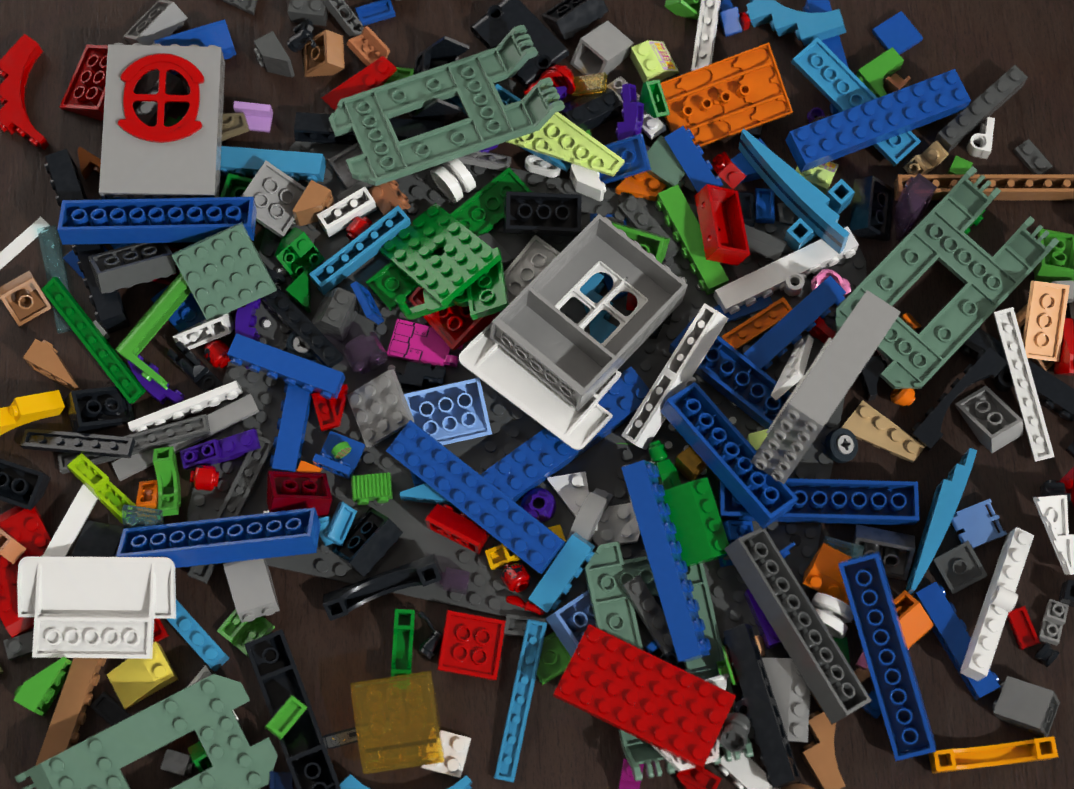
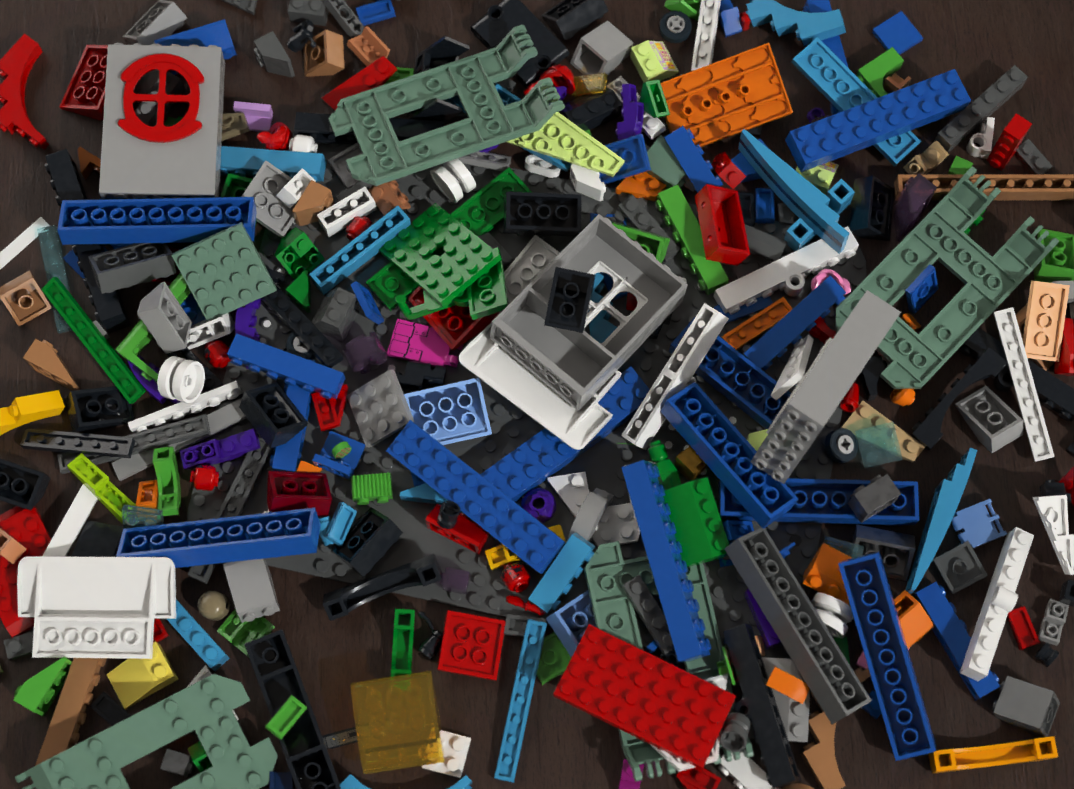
none -> light grey slope [137,282,192,354]
none -> white wheel [157,356,205,403]
none -> dark tan helmet [197,591,231,621]
none -> black slope [239,382,308,448]
none -> red piece [257,122,293,151]
none -> white plate [276,168,316,208]
none -> white head [289,134,318,153]
none -> black wheel [437,501,460,529]
none -> black slope [544,267,596,333]
none -> black wheel [659,11,692,43]
none -> orange slope [766,667,810,705]
none -> red cone [840,383,859,412]
none -> flat silver brick [848,474,901,523]
none -> clear light blue plate [855,422,903,468]
none -> blue tile [905,264,938,314]
none -> red brick [986,113,1032,171]

